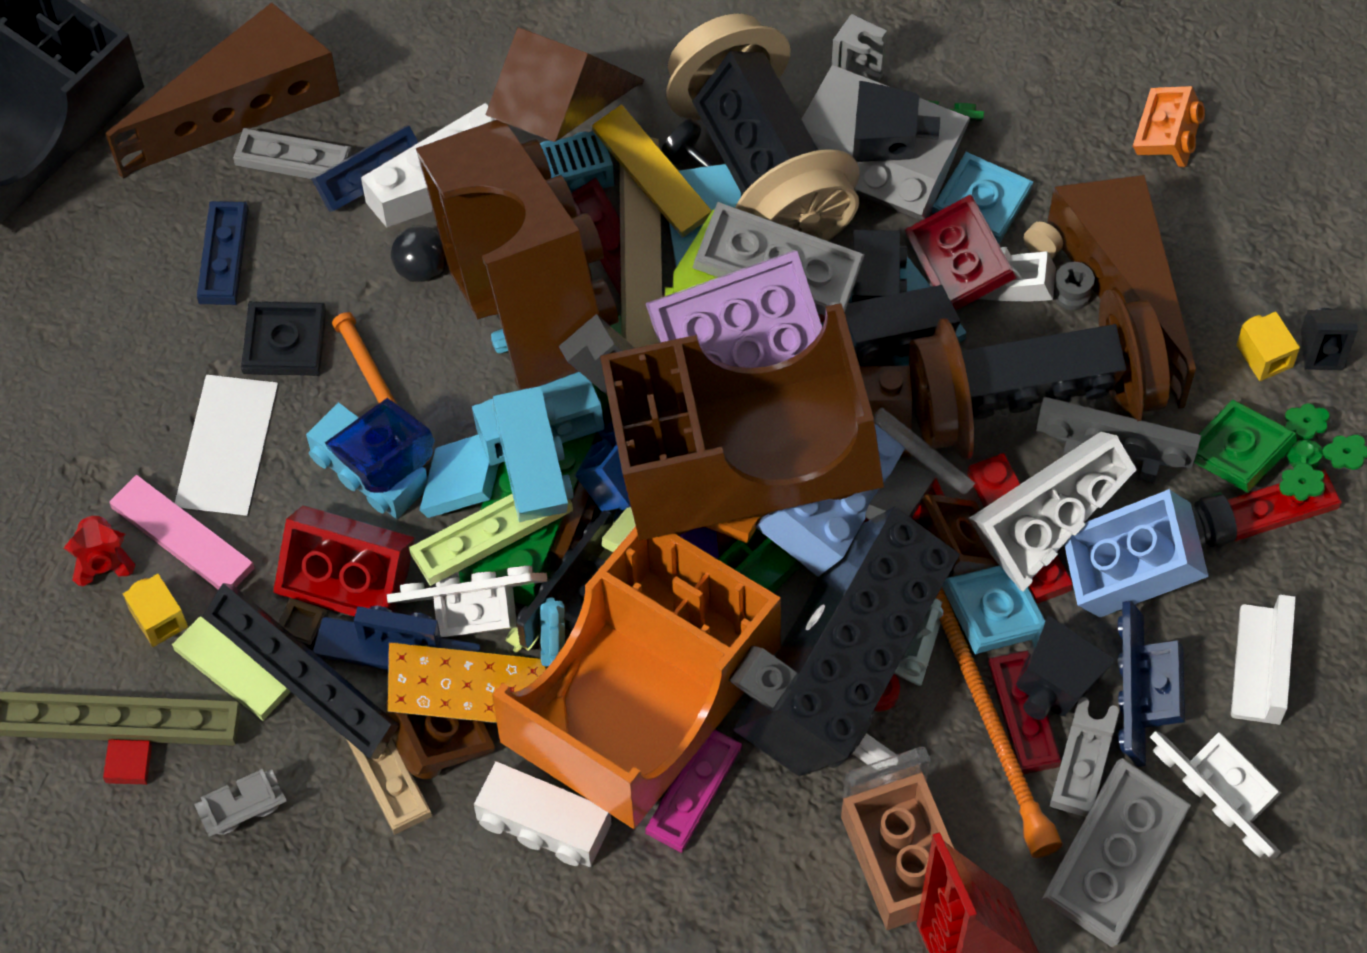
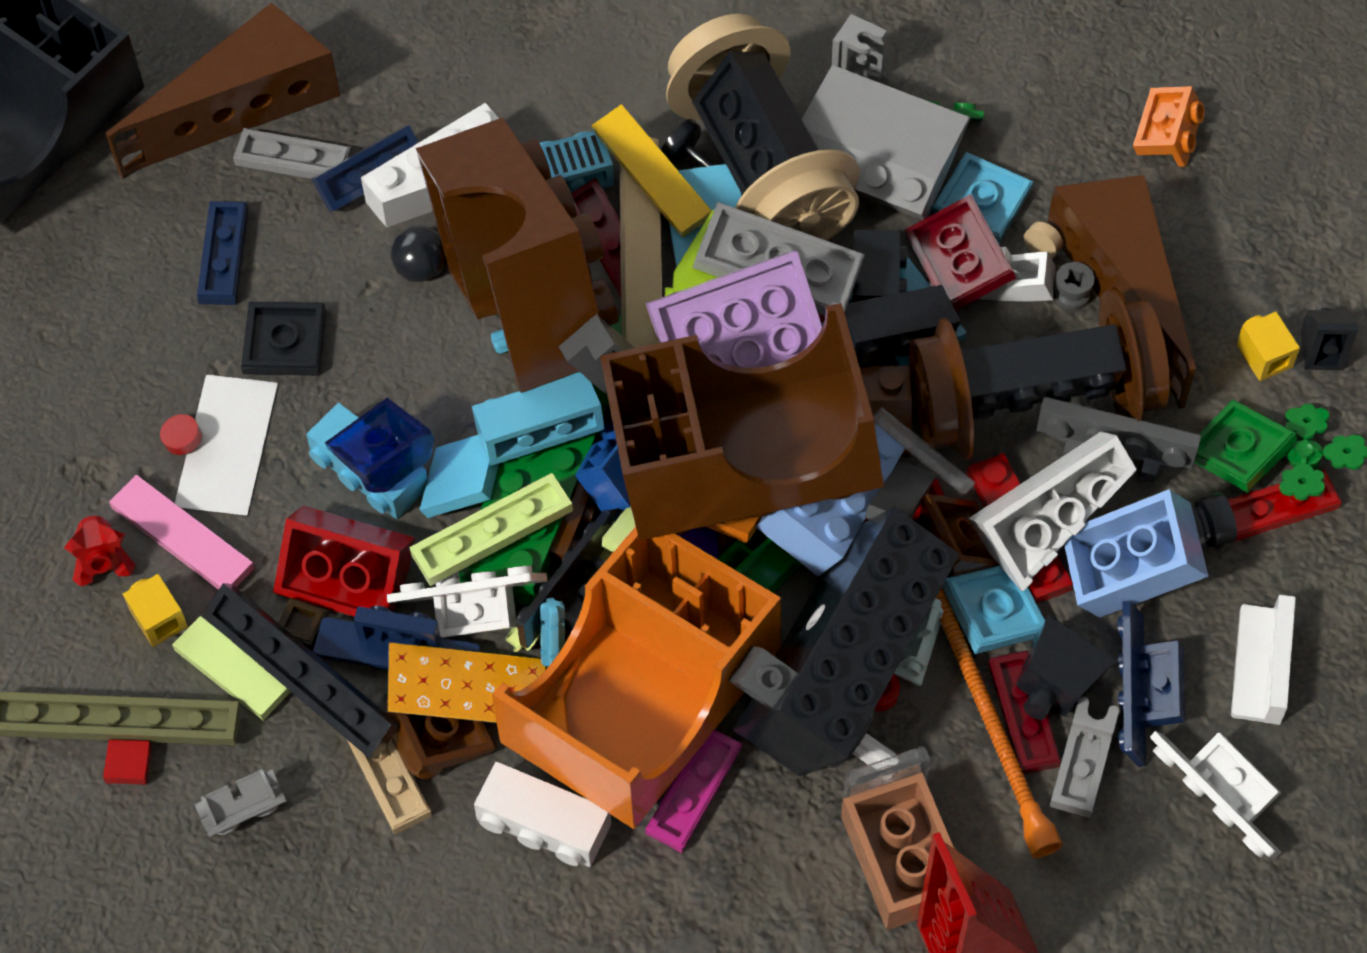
orange bar [332,312,431,467] -> none
reddish brown piece [485,27,645,142] -> none
medium azure brick [492,386,574,522] -> none
black torso [852,81,940,162] -> none
light grey tile [1041,758,1191,947] -> none
none -> tile [160,414,202,455]

